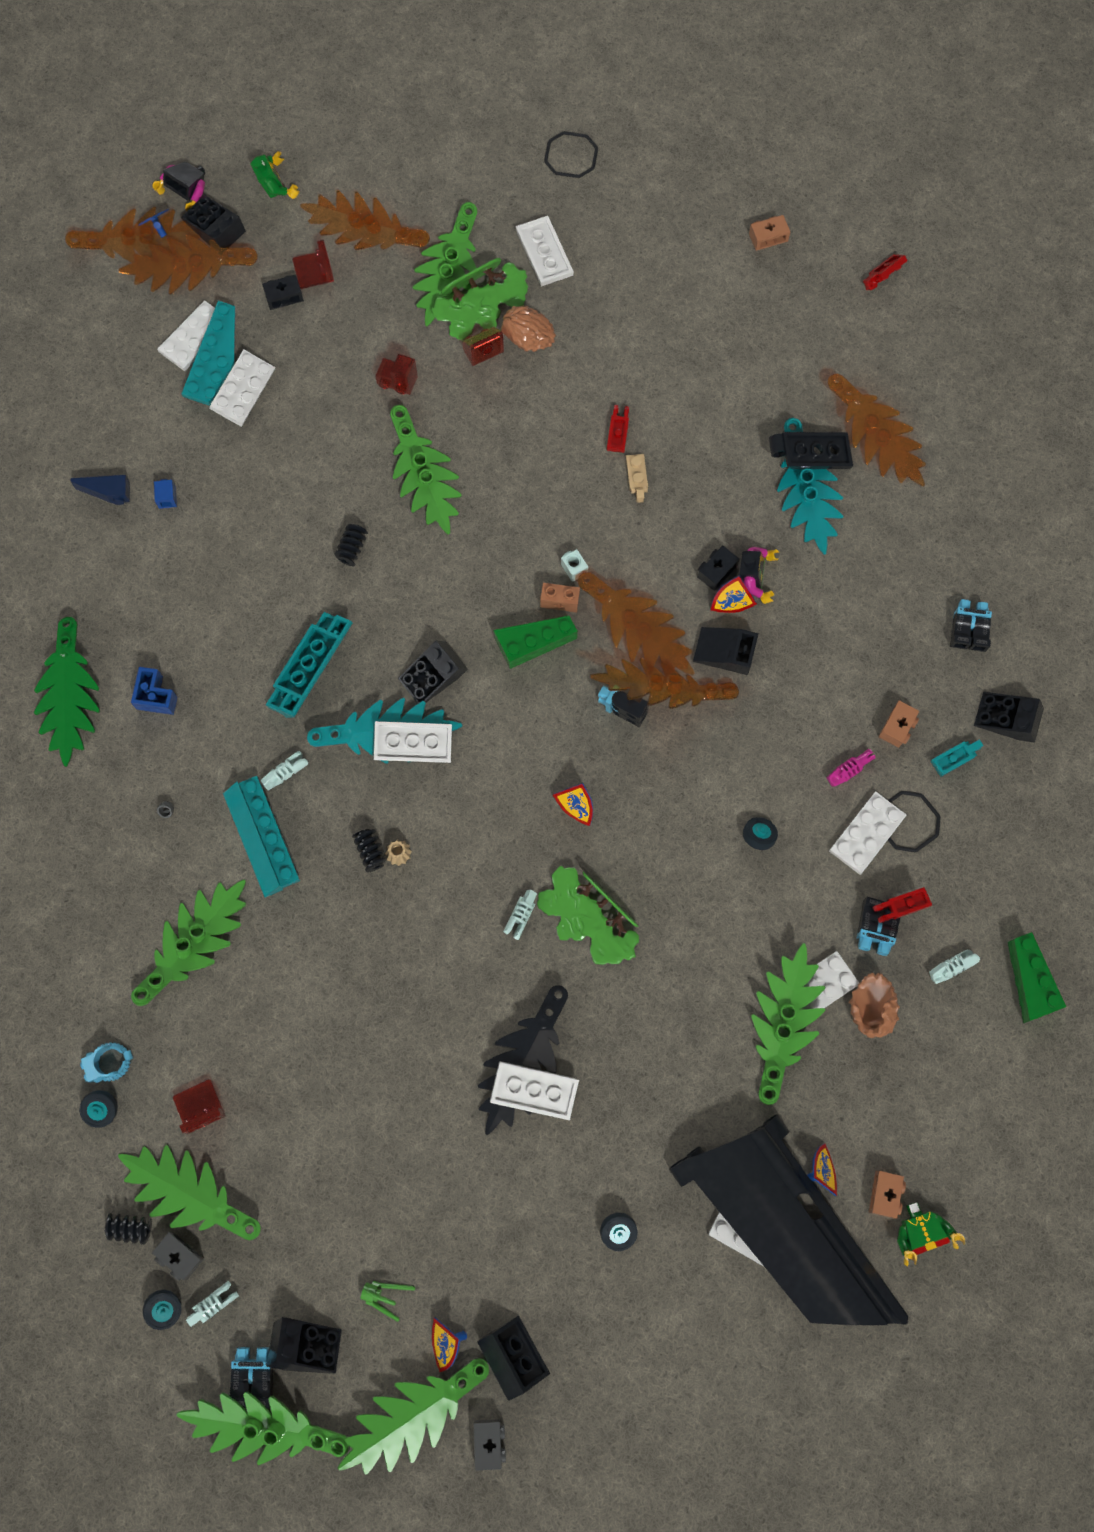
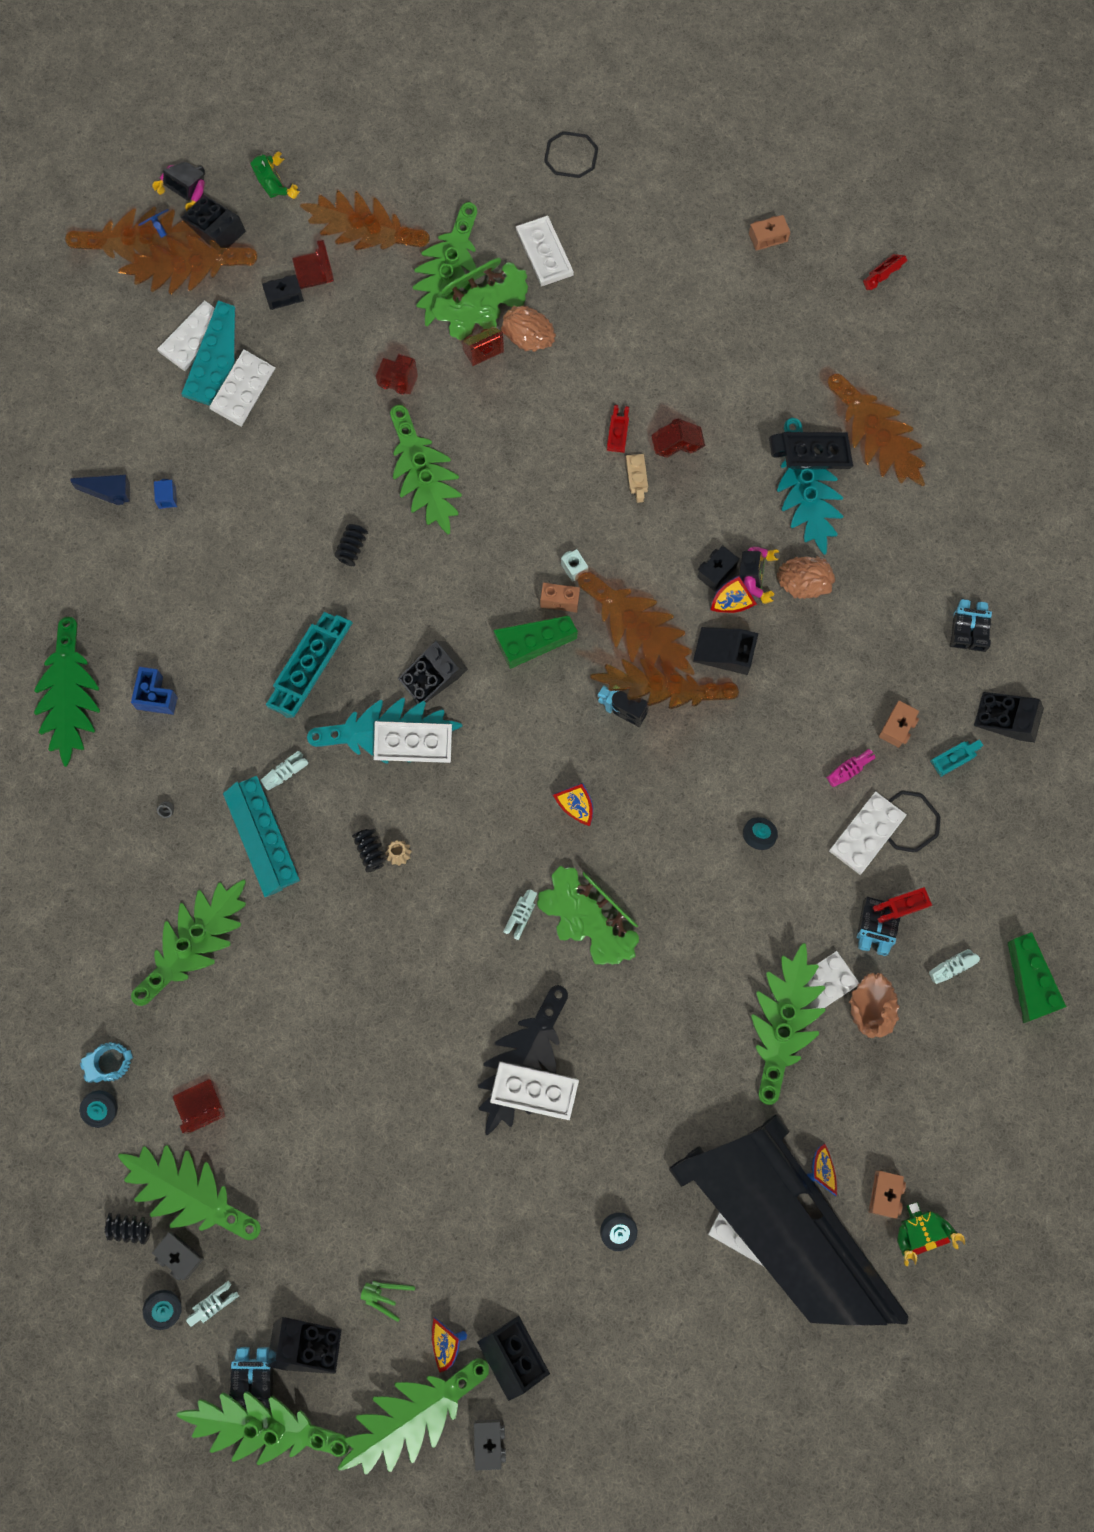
none -> clear red brick [651,418,705,458]
none -> nougat hair [776,556,835,599]

